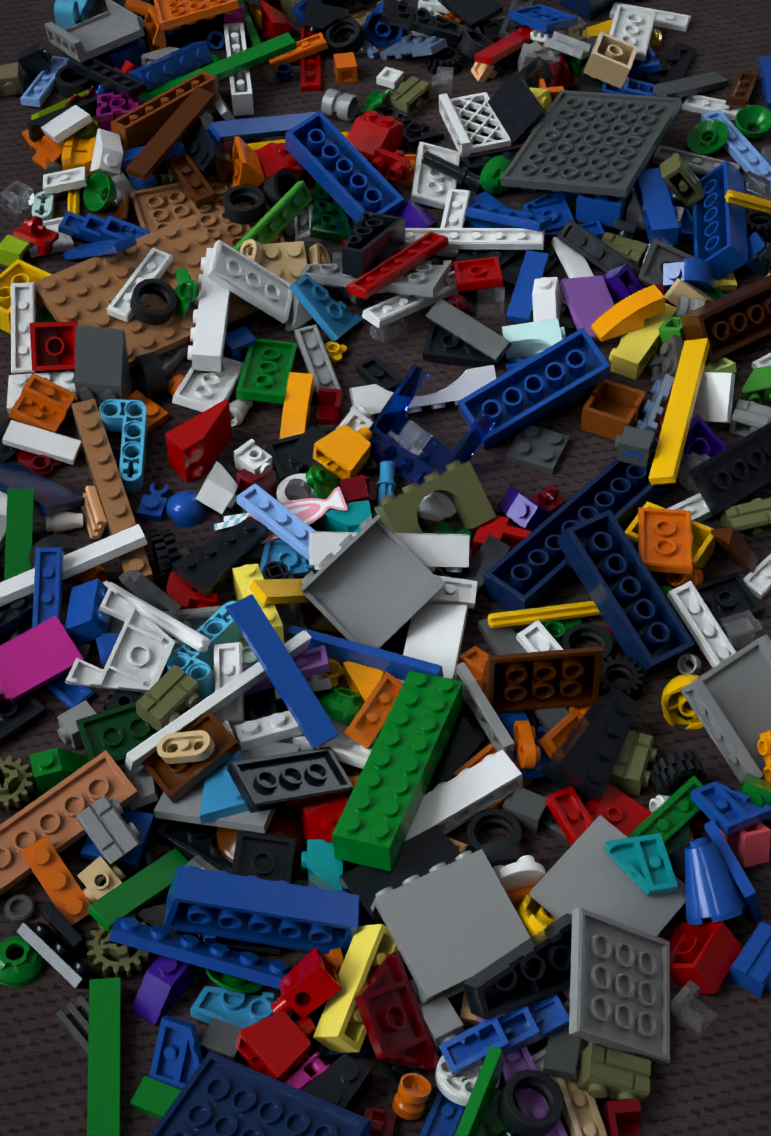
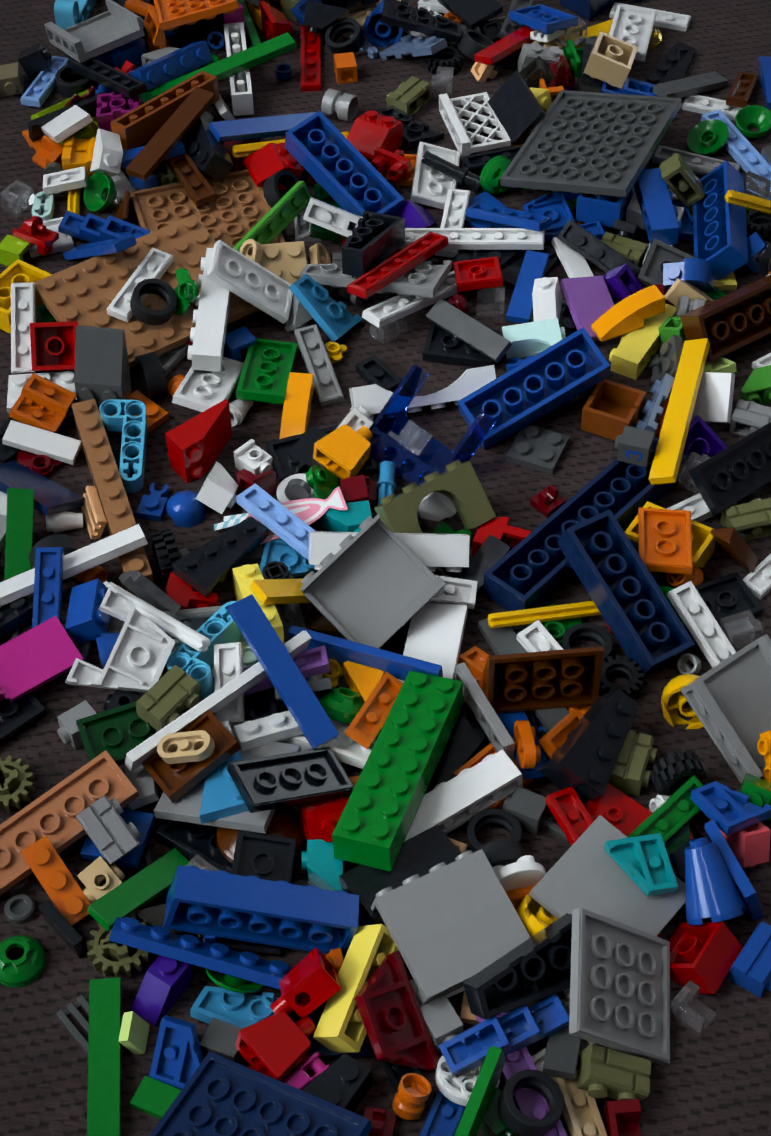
black plate [17,922,98,989] -> none
green slope [29,748,89,795] -> none
blue tile [42,671,95,709] -> none
black tyre [223,185,266,224] -> none
orange slope [230,136,265,187] -> none
orange tile [268,32,328,70] -> none
dark red panel [316,388,344,426] -> none
green plate [356,89,391,116] -> none
white plate [376,67,404,89] -> none
dark purple slope [498,485,551,531] -> none
flat silver slope [543,31,594,59] -> none
blue wing [627,45,662,78] -> none
none -> yellowish green tile [118,1011,150,1055]
none -> white plate [303,197,363,237]

